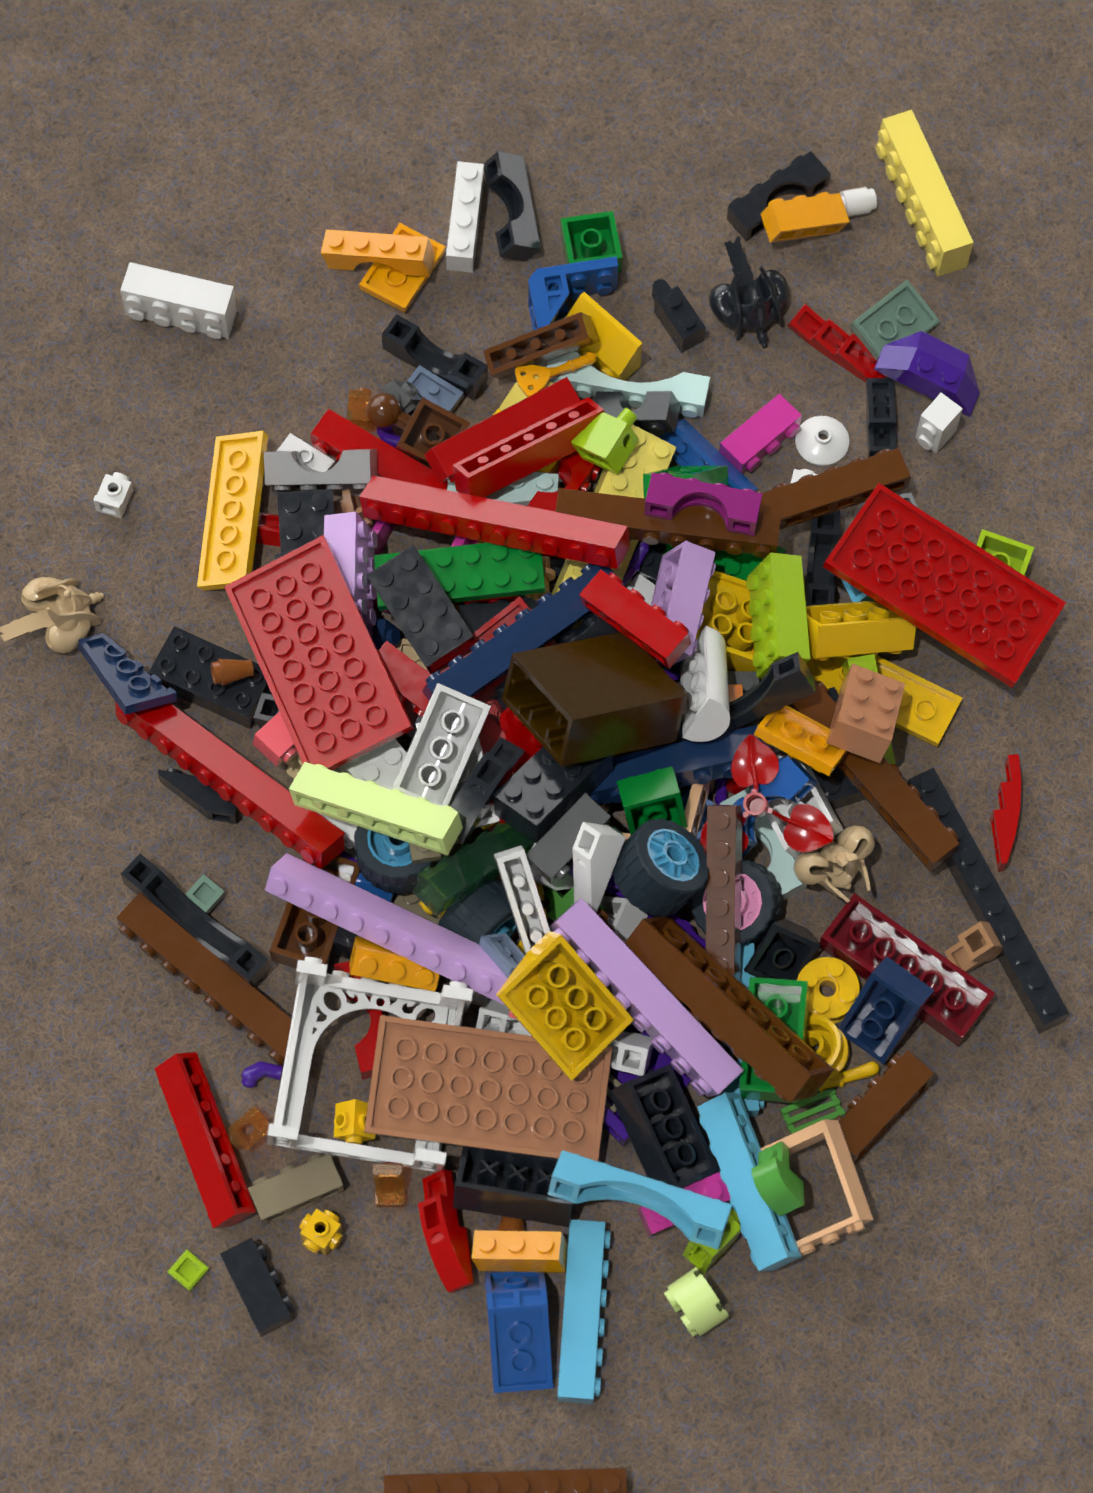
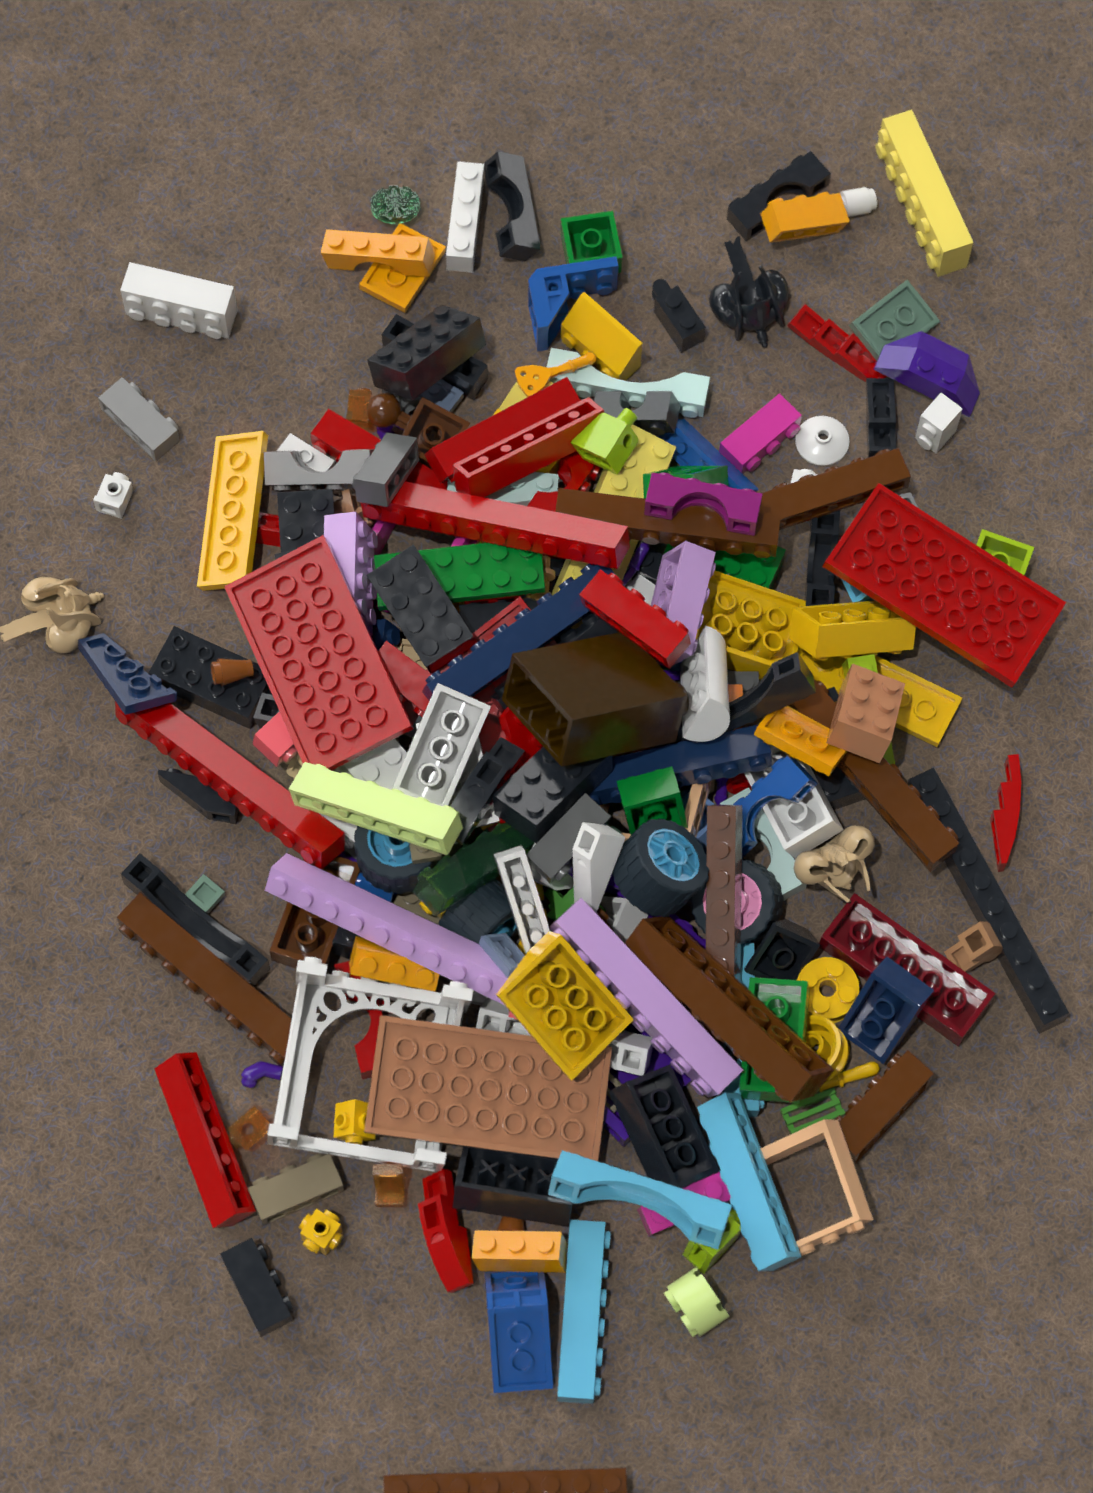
lime tile [168,1250,210,1292] -> none
reddish brown brick [483,312,599,380] -> none
red plant [700,735,834,855] -> none
lime brick [746,553,810,678] -> none
bright green brick [751,1141,804,1216] -> none
none -> light grey brick [98,377,180,461]
none -> dark grey brick [352,433,419,507]
none -> black brick [367,305,487,400]
none -> clear green wheel [371,185,420,224]

